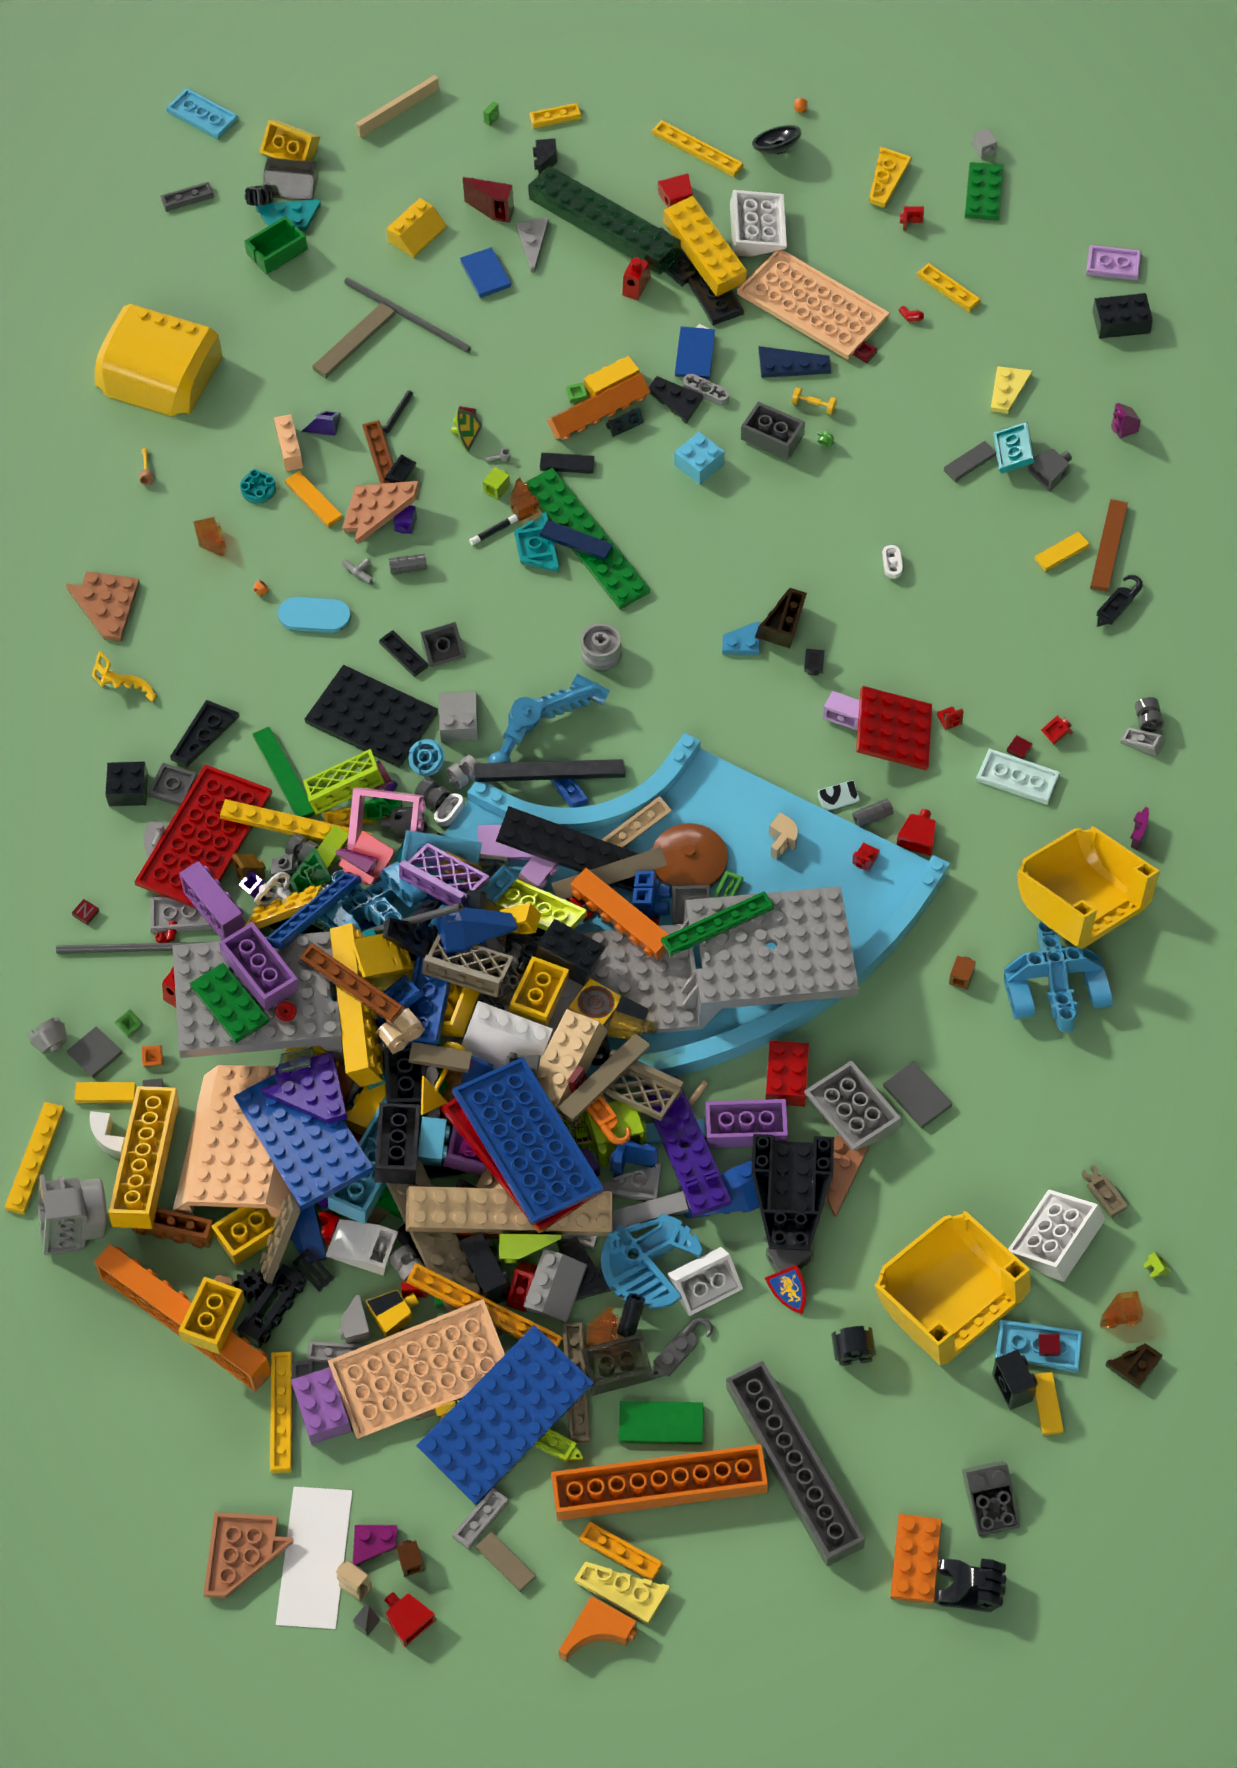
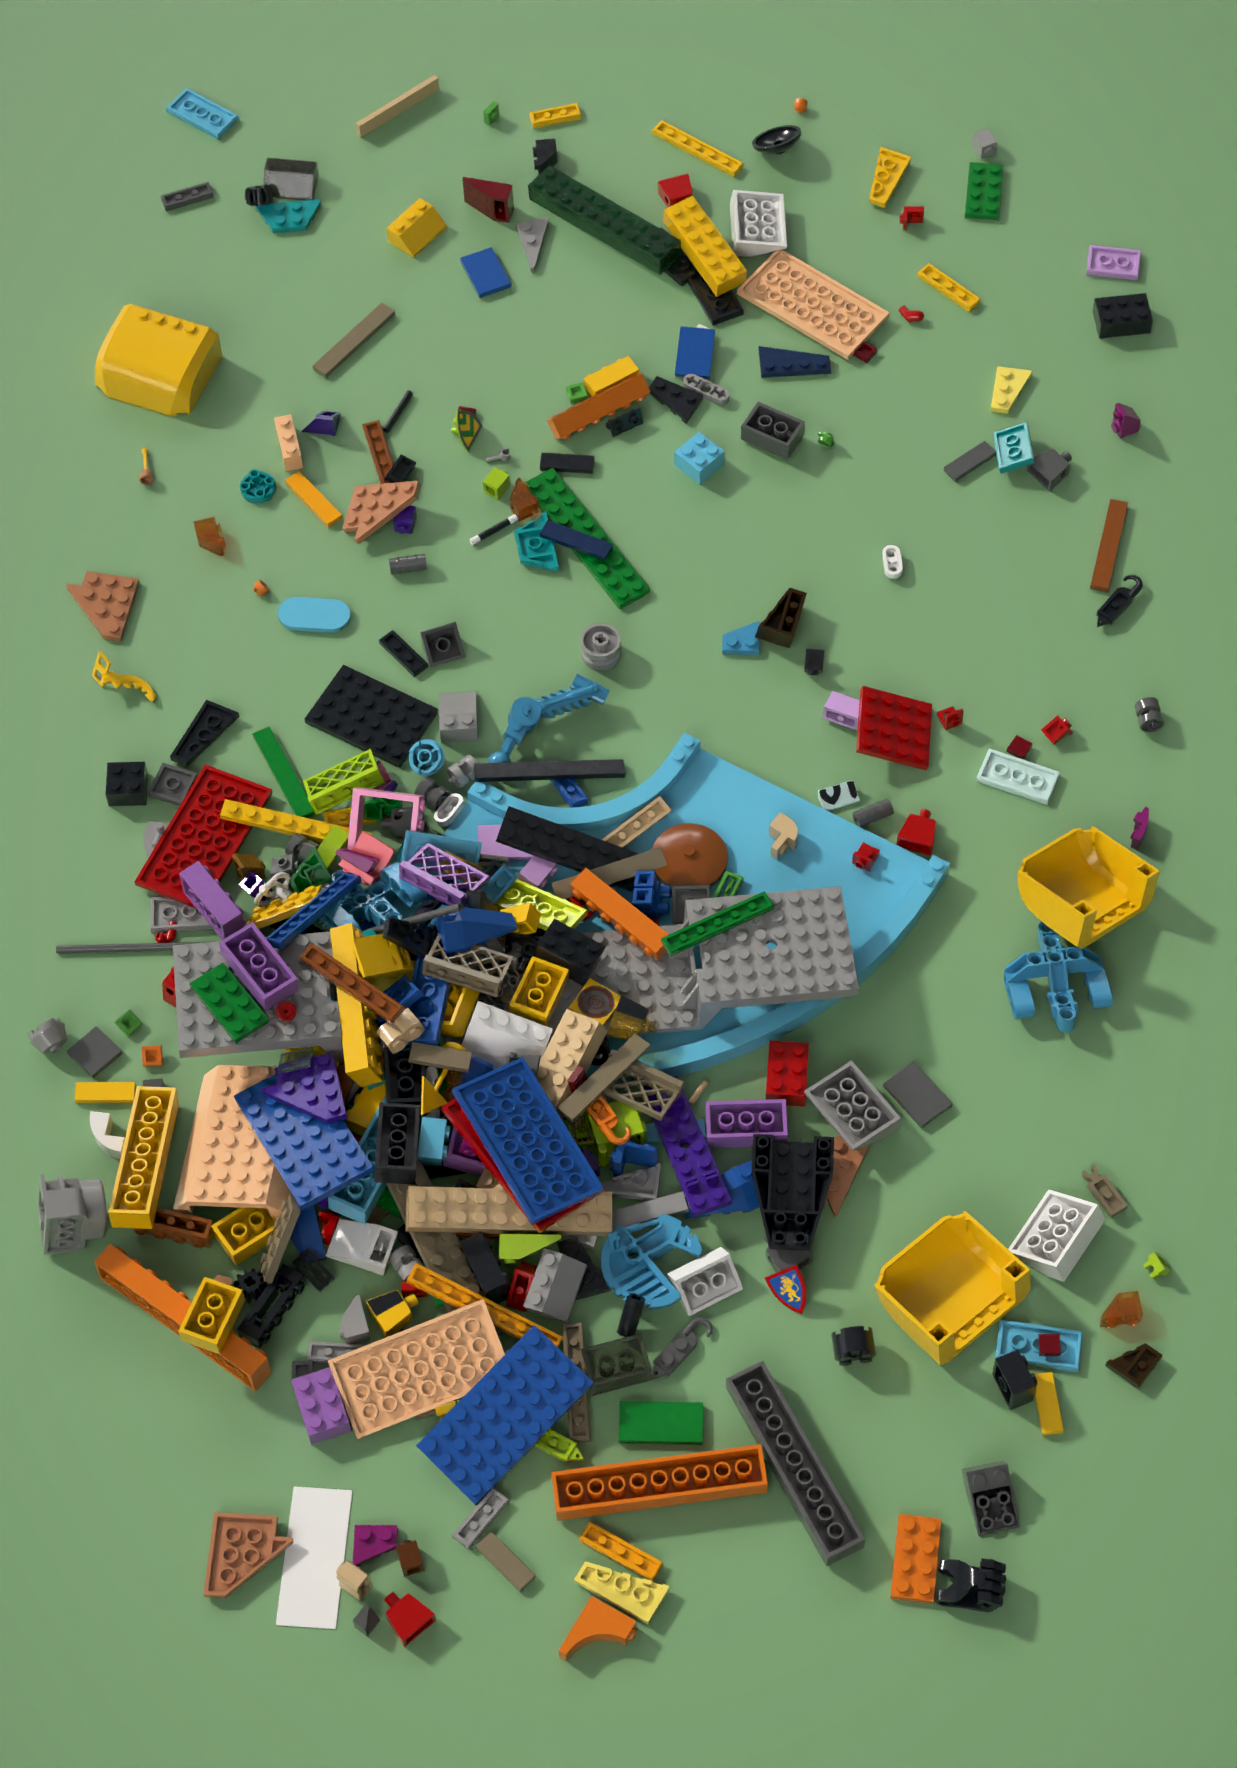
yellow plate [5,1102,65,1215] -> none
dark red tile [72,899,99,925] -> none
green piece [244,216,308,275] -> none
yellow slope [260,120,320,169] -> none
yellow tile [270,1351,293,1473] -> none
light grey piece [342,558,373,584] -> none
dark grey piece [344,277,471,352] -> none
clear orange slope [586,1307,617,1353] -> none
red torso [622,257,651,300] -> none
yellow wheel [792,387,837,415] -> none
dark orange brick [949,955,976,990] -> none
yellow tile [1034,531,1089,572] -> none
light grey slope [1120,727,1164,757] -> none

